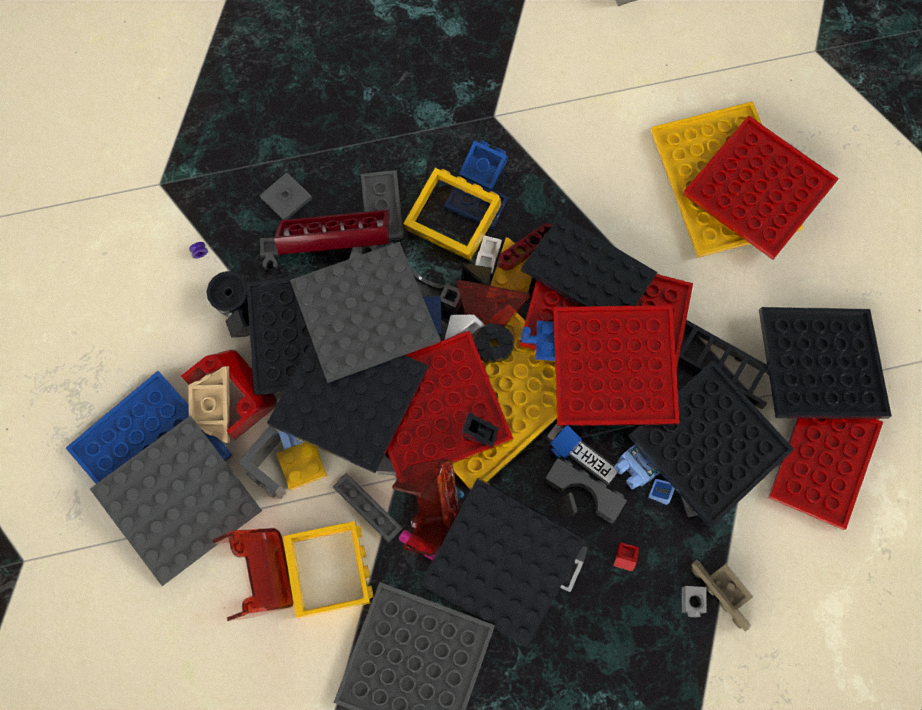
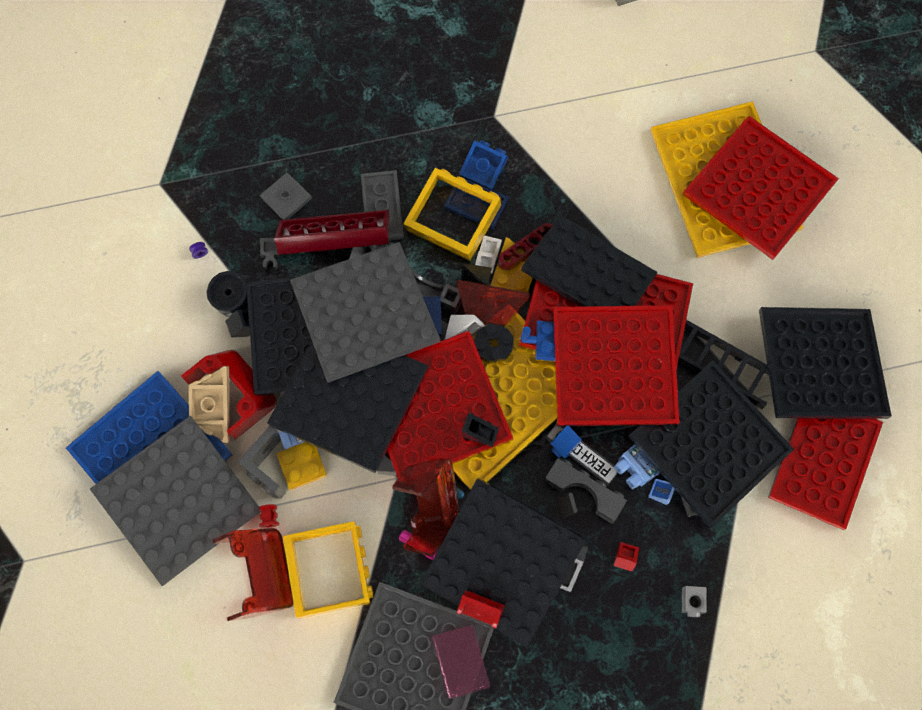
dark grey tile [333,473,403,543] -> none
dark tan bracket [691,560,753,632] -> none
none -> red bush [259,504,280,528]
none -> clear pink piece [432,625,490,699]
none -> red hinge [457,590,505,629]

